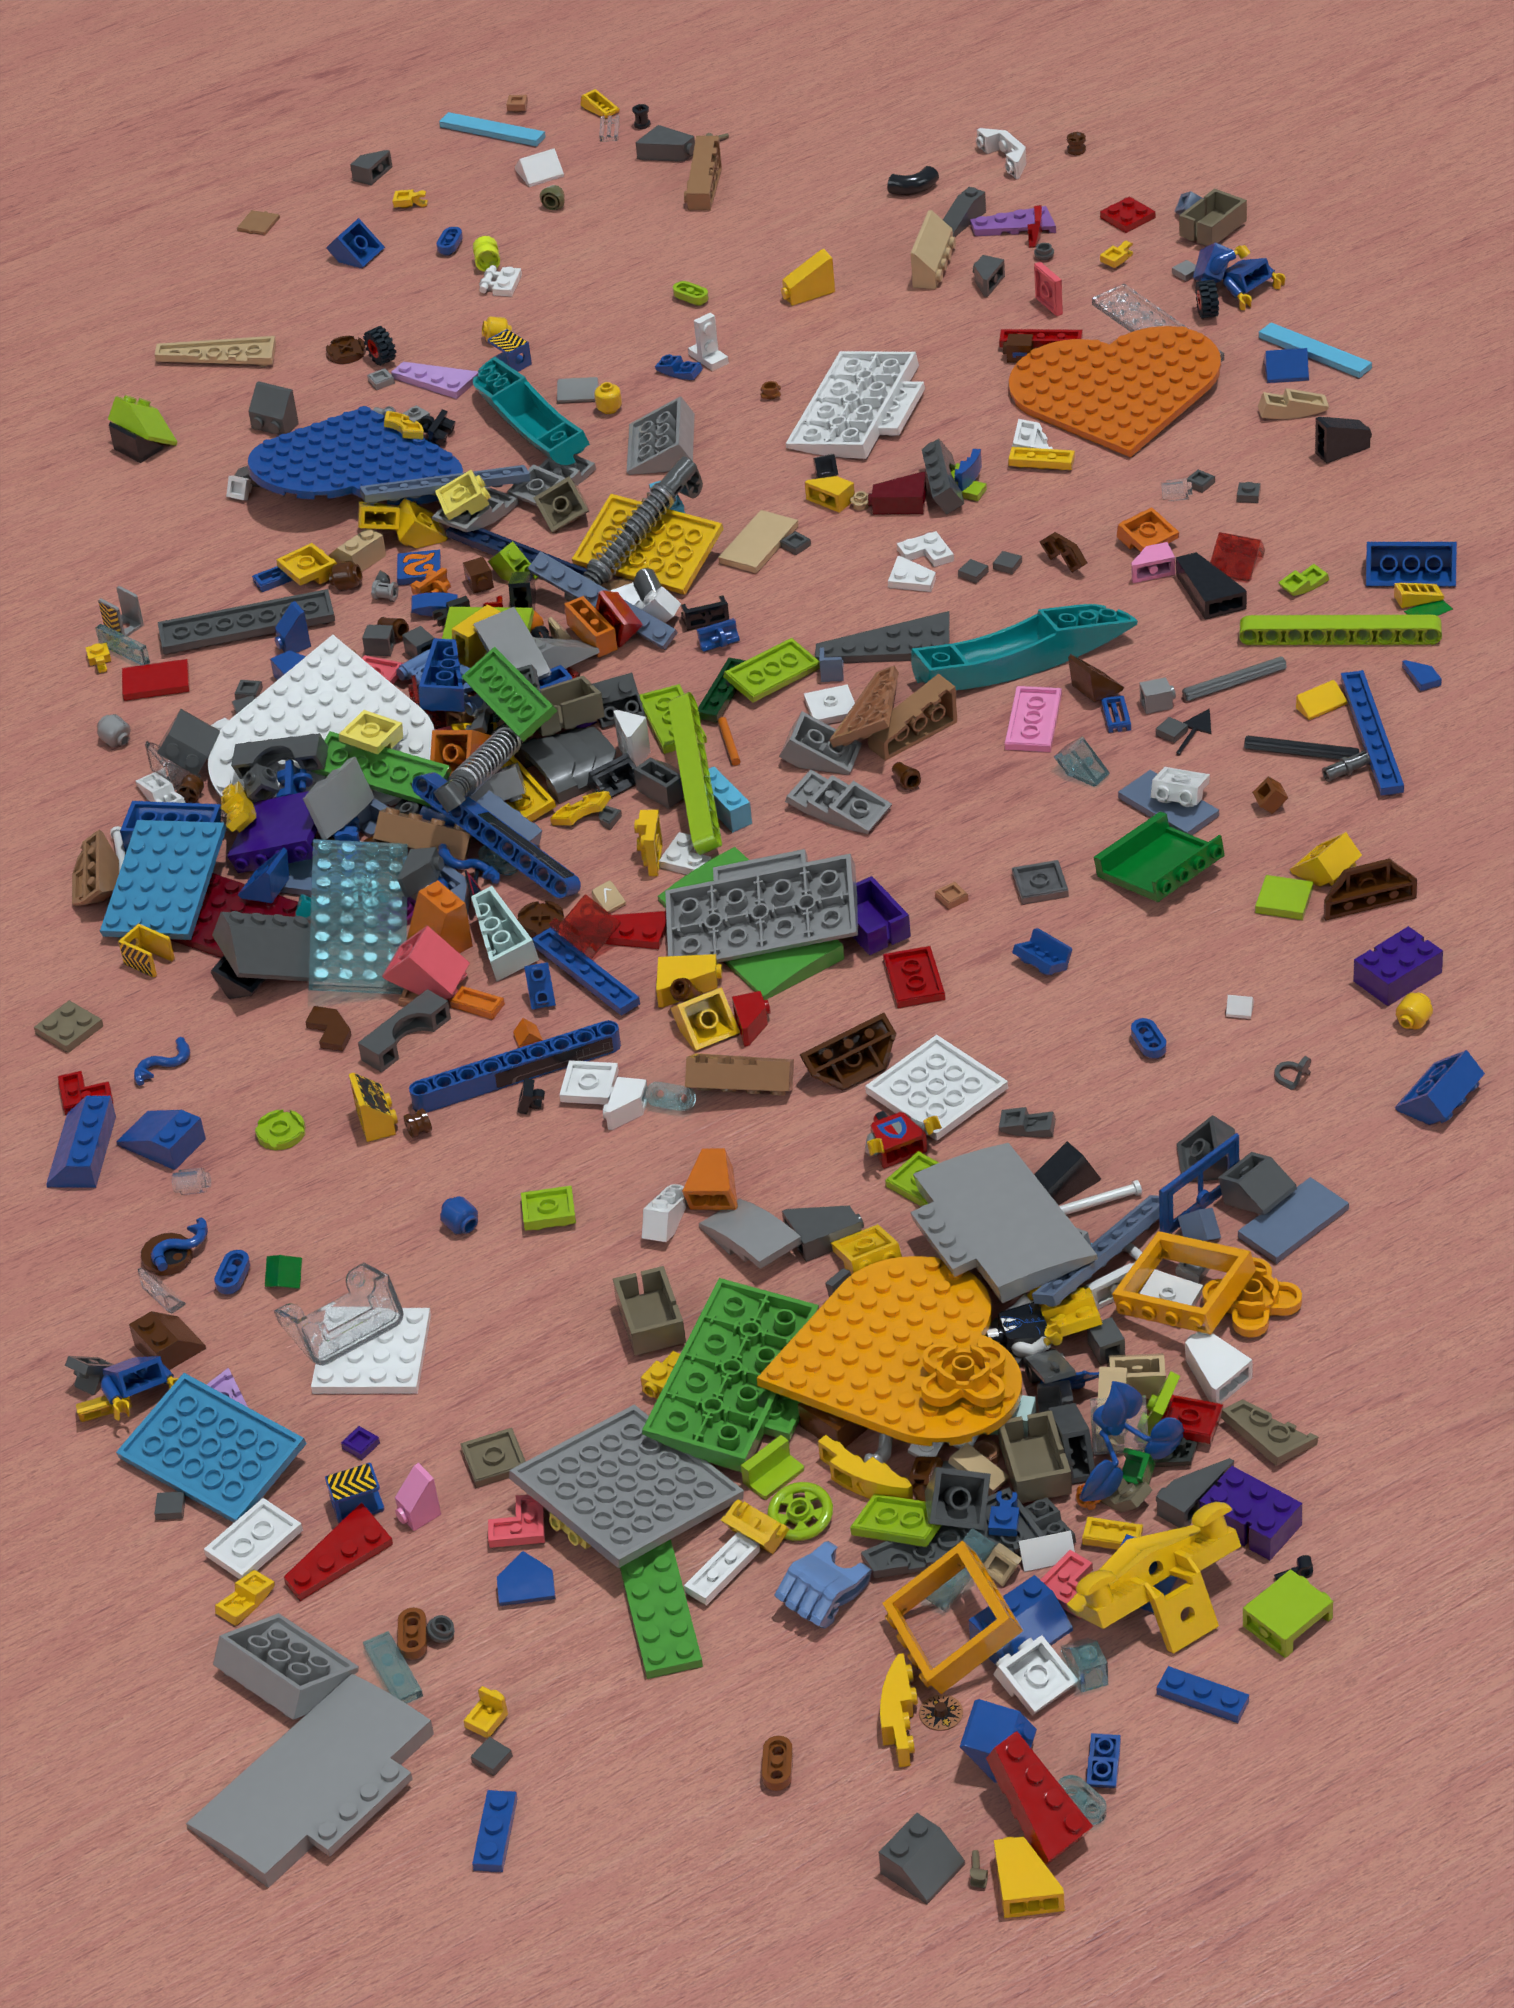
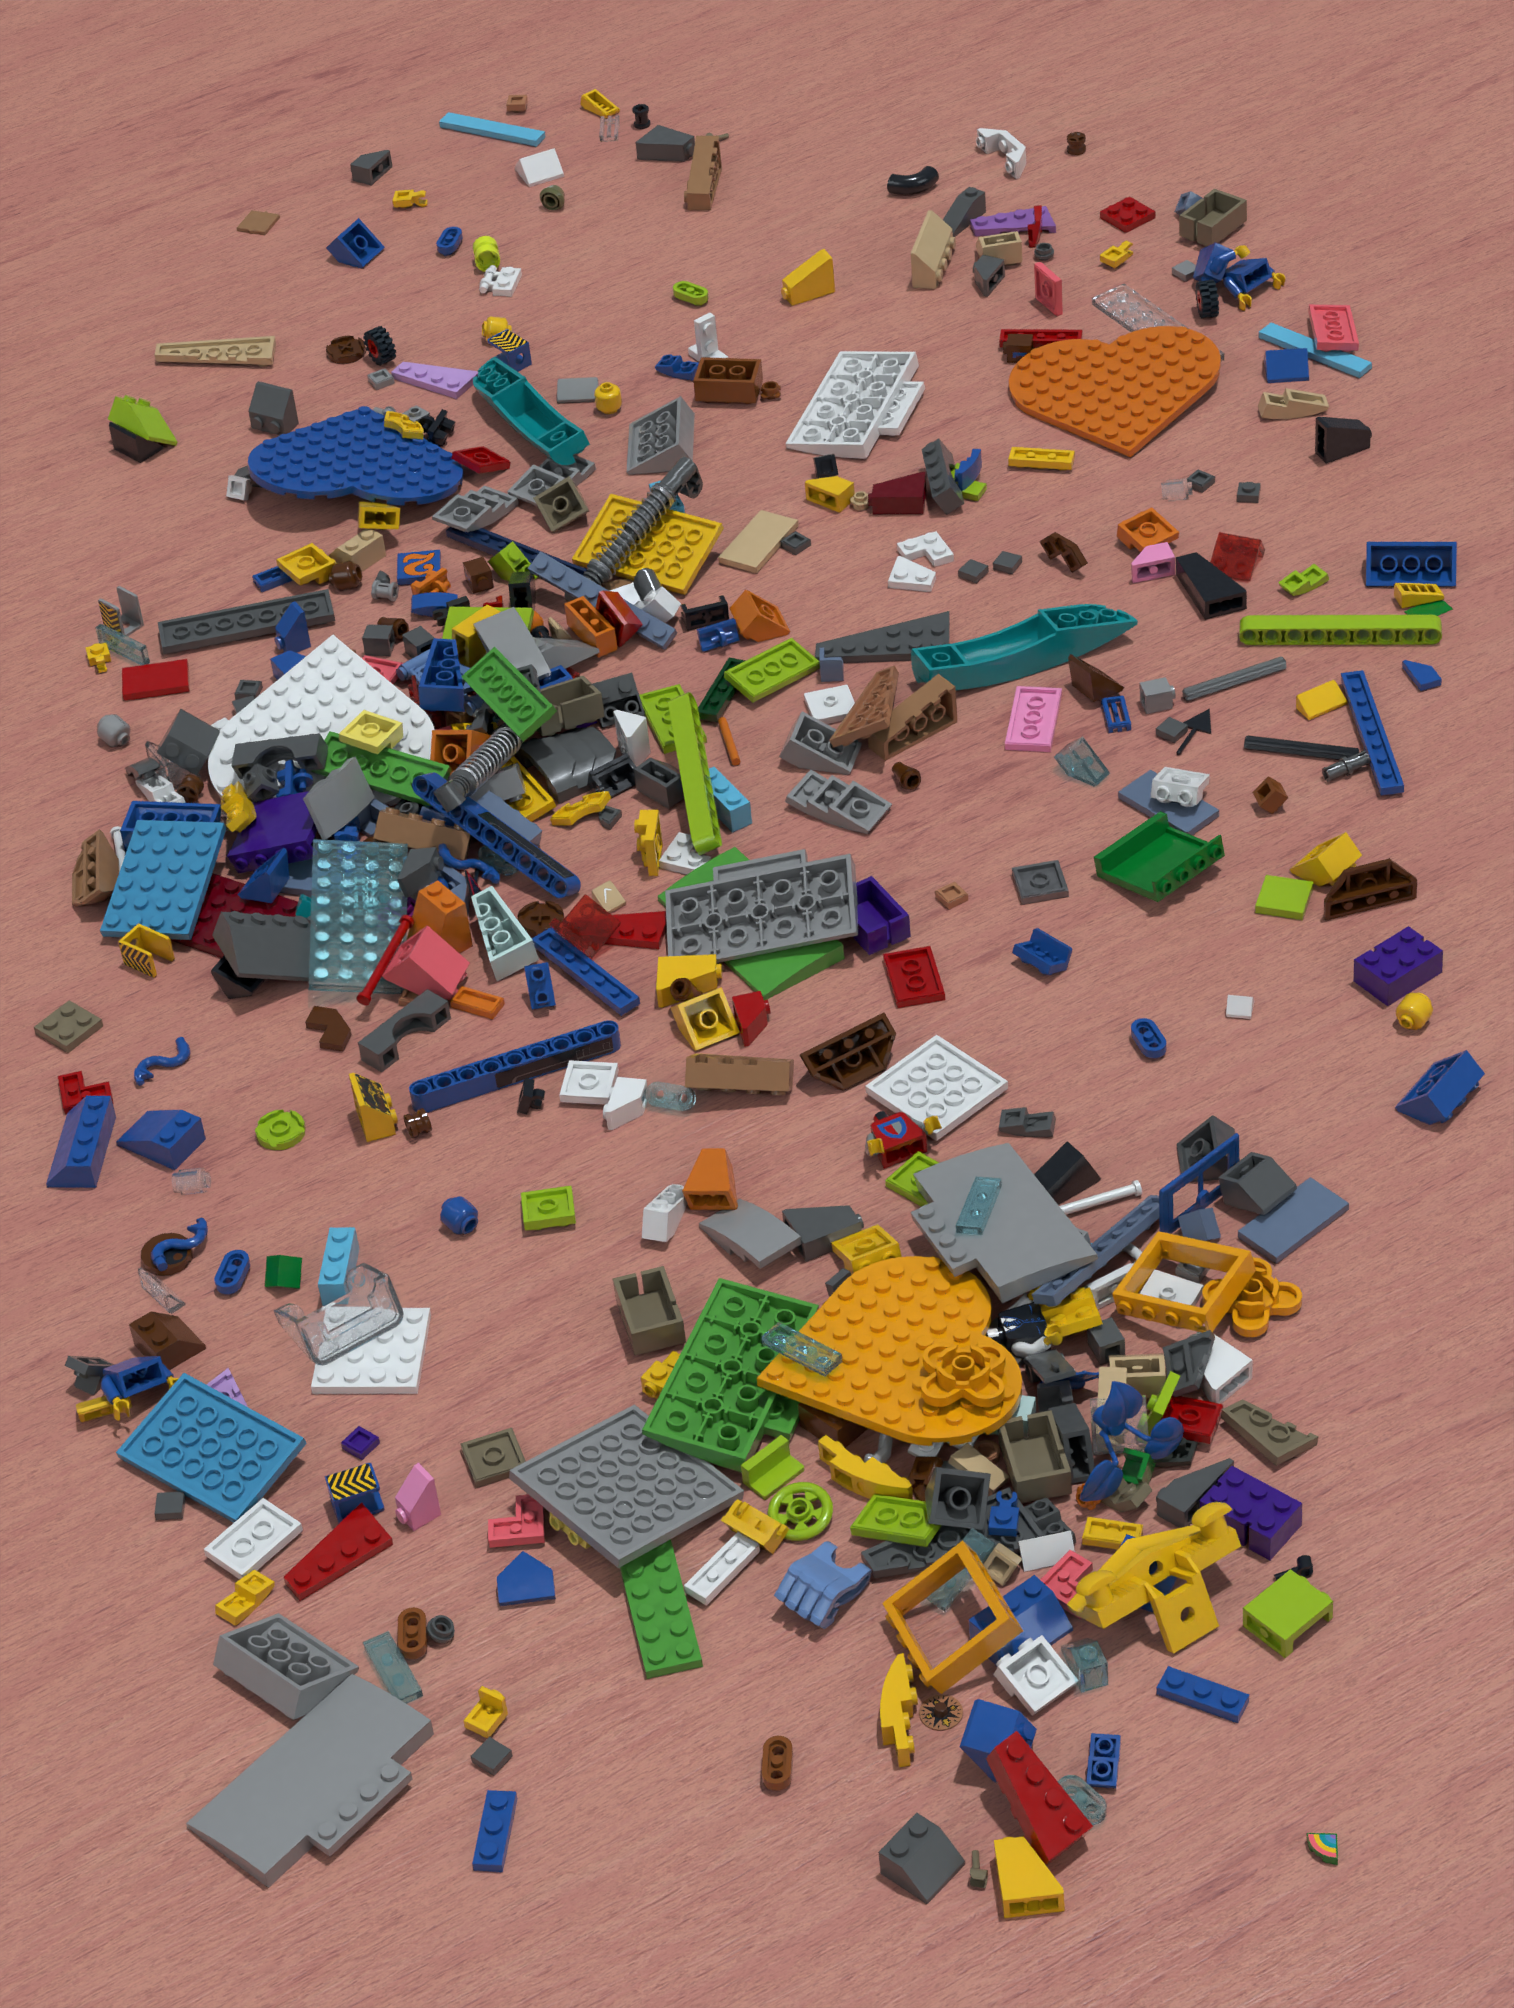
sand blue plate [360,465,530,504] -> none
yellow slope [394,498,448,549] -> none
light yellow plate [435,470,491,520] -> none
orange slope [513,1018,543,1048] -> none
white wing [1012,419,1053,449] -> none
dark grey piece [1274,1056,1311,1090] -> none
none -> dark grey slope [125,758,160,780]
none -> medium azure brick [318,1227,360,1306]
none -> red bar [356,915,414,1006]
none -> red tile [451,446,511,474]
none -> dark orange brick [693,357,763,404]
none -> orange slope [729,589,790,642]
none -> clear light blue plate [761,1322,842,1377]
none -> clear light blue tile [955,1177,1002,1235]
none -> tan slope [976,231,1022,265]
none -> dark grey wing [1163,1330,1215,1398]
none -> tile [1306,1833,1338,1865]
none -> coral plate [1308,304,1359,352]

